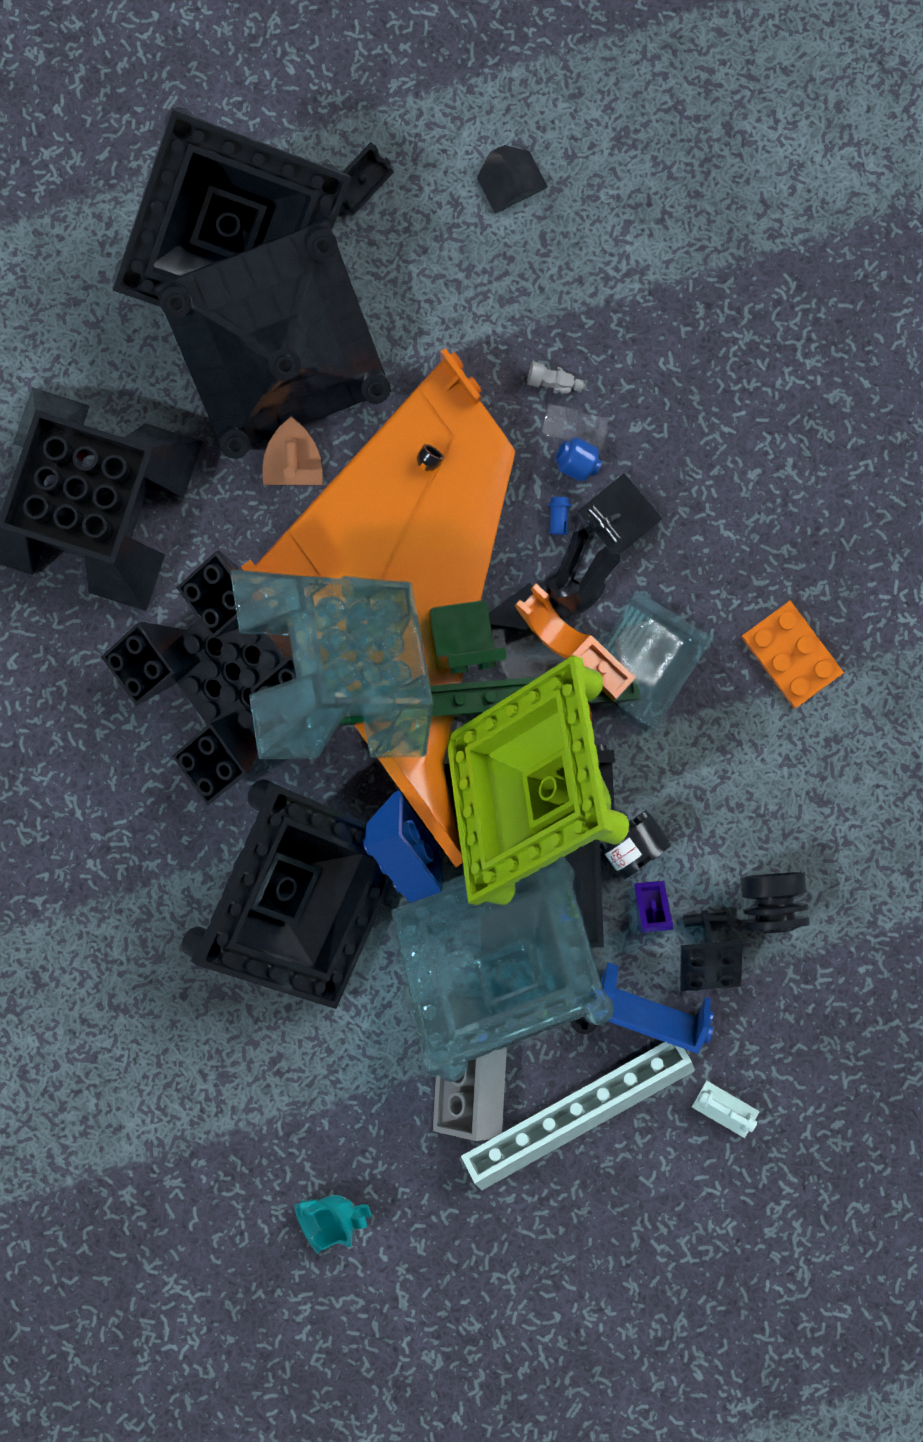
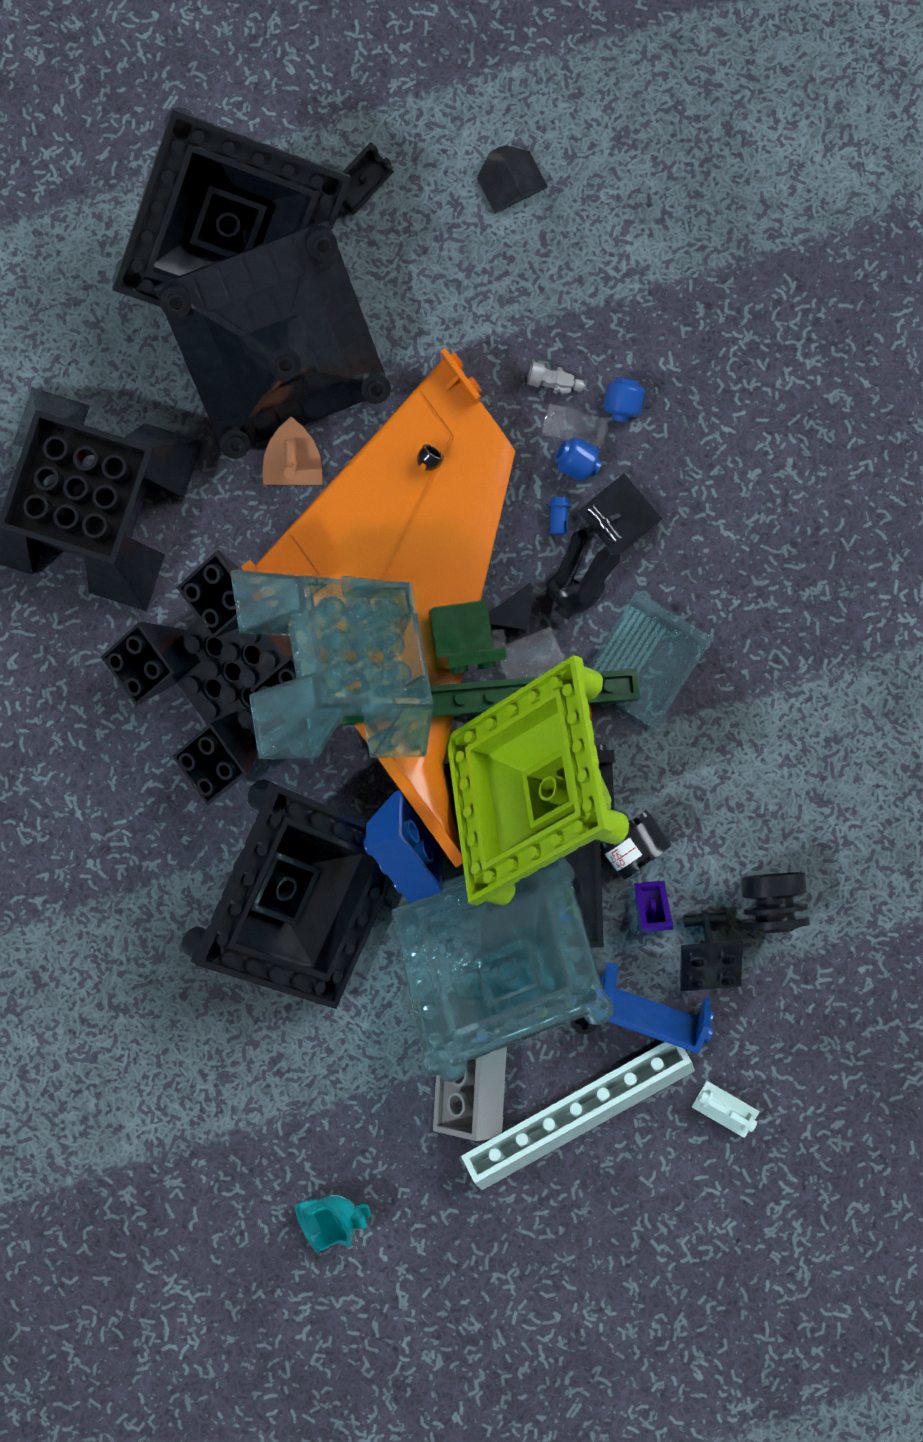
orange piece [515,583,636,701] -> none
clear slope [615,618,683,688] -> none
orange plate [741,600,844,709] -> none
none -> blue head [604,377,645,423]

